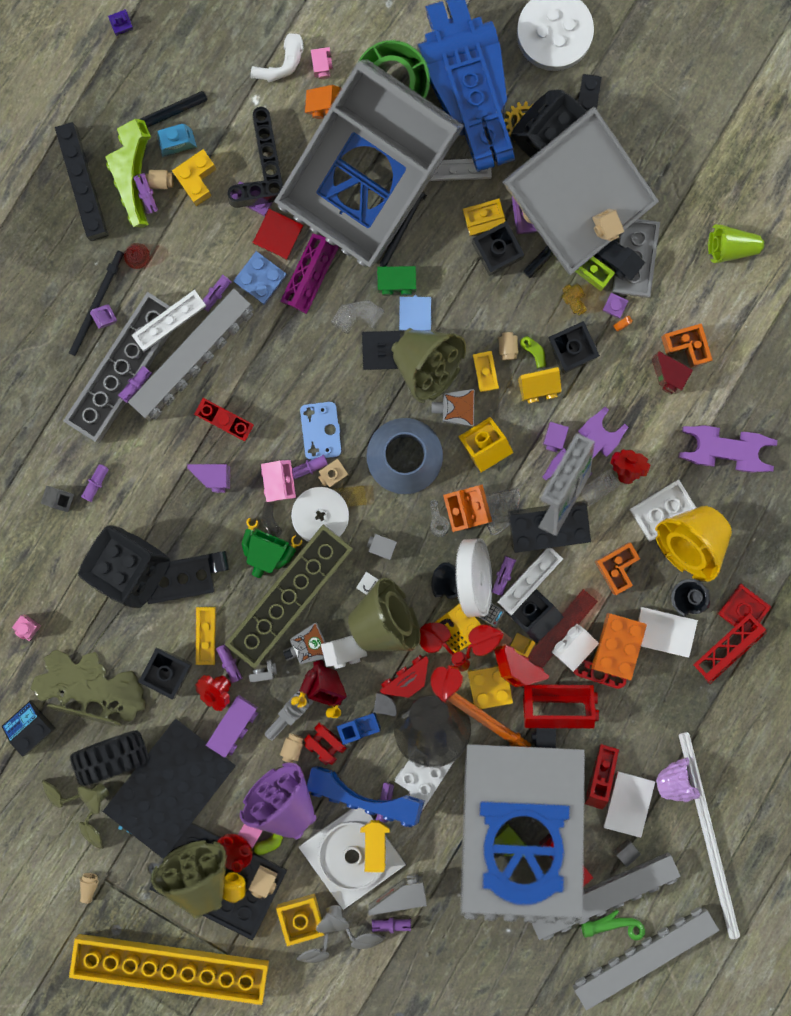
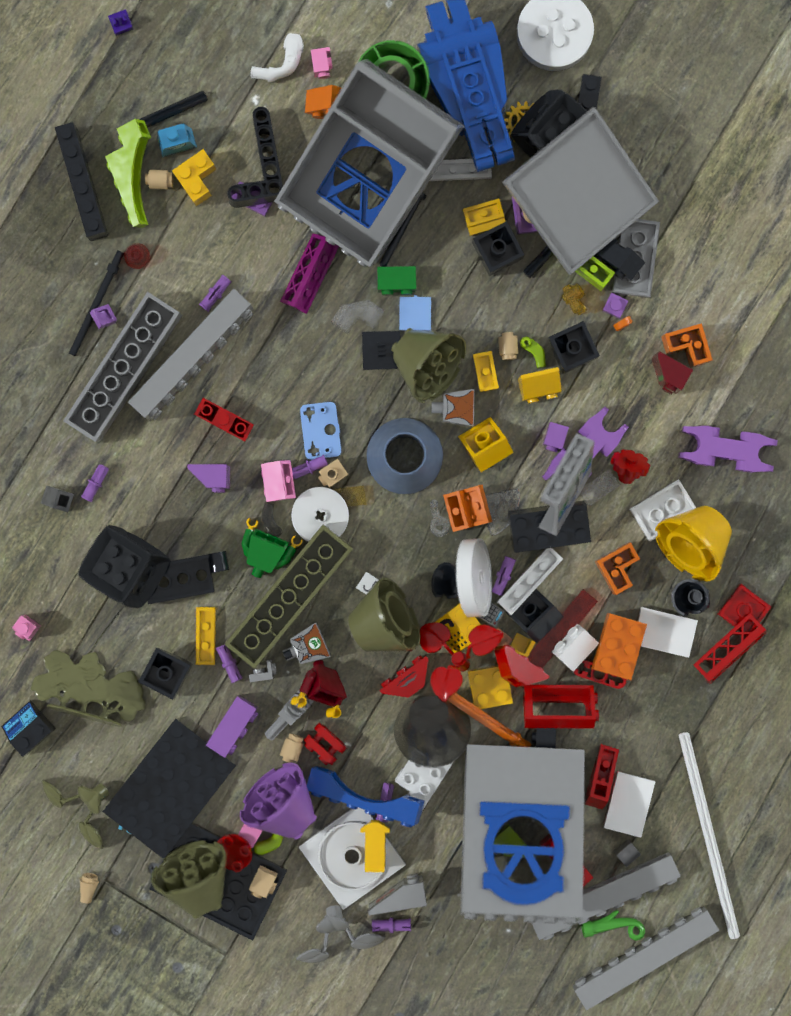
yellow brick [69,934,269,1005] -> none
black tyre [70,730,149,786] -> none
medium lavender pin [118,366,152,403] -> none
white plate [132,290,207,352] -> none
medium lavender pin [133,173,158,214] -> none
red plant [195,675,231,711] -> none
yellow head [223,872,246,903] -> none
medium blue plate [233,251,287,305] -> none
red tile [252,209,304,260] -> none
yellow brick [276,893,325,946] -> none
white brick [321,636,367,669] -> none
blue brick [337,712,382,745] -> none
light grey brick [366,534,397,560] -> none
flat silver brick [373,692,396,716] -> none
tan brick [592,209,624,241] -> none
lavender hair [656,757,700,802] -> none
lime cone [708,224,764,263] -> none

